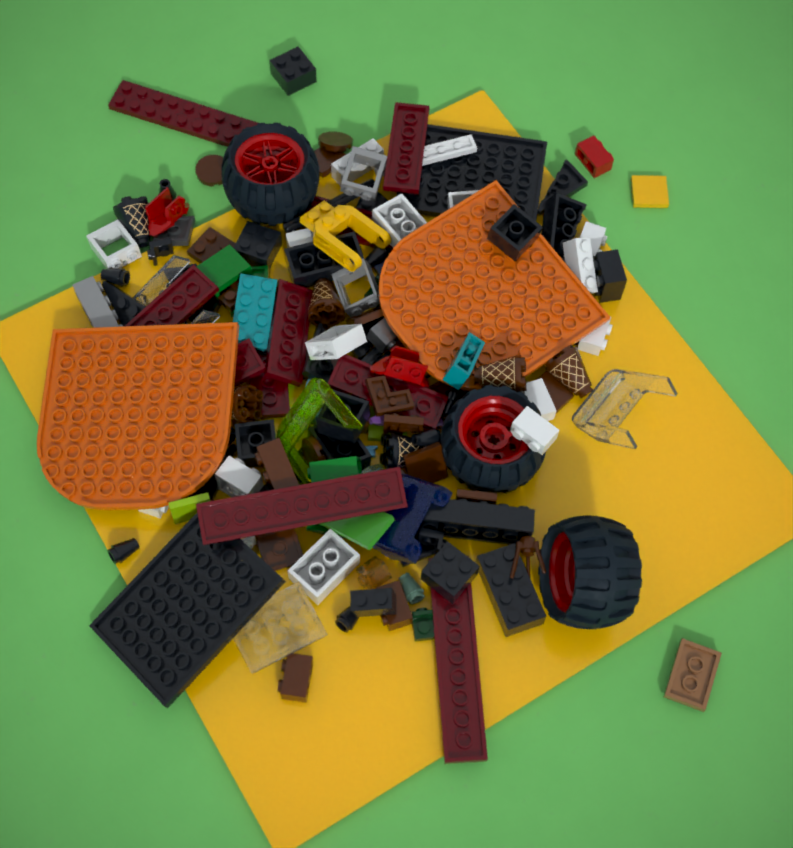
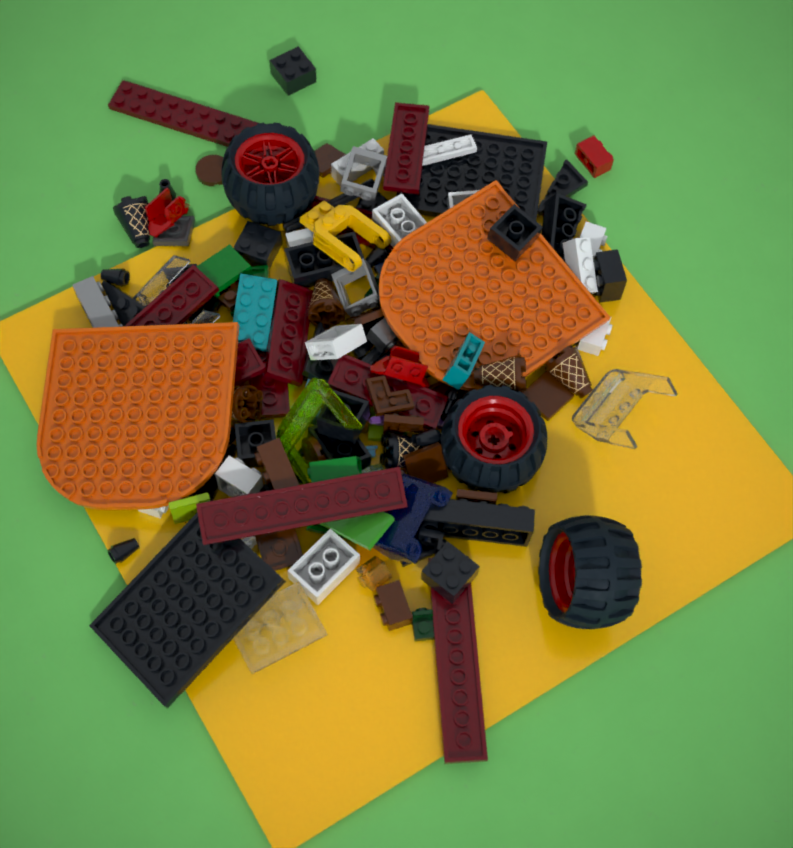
white window [86,219,142,269] -> none
black bracket [147,238,174,266] -> none
reddish brown plate [187,227,236,263] -> none
reddish brown brick [277,653,313,703] -> none
tile [318,132,353,152] -> none
black cone [335,606,359,632] -> none
black brick [350,588,397,617] -> none
sand green cone [399,573,424,604] -> none
black brick [476,543,546,637] -> none
white brick [510,406,559,455] -> none
reddish brown plant [510,536,546,579] -> none
white brick [523,378,556,421] -> none
yellow tile [631,175,669,208] -> none
medium nougat plate [664,638,722,712] -> none

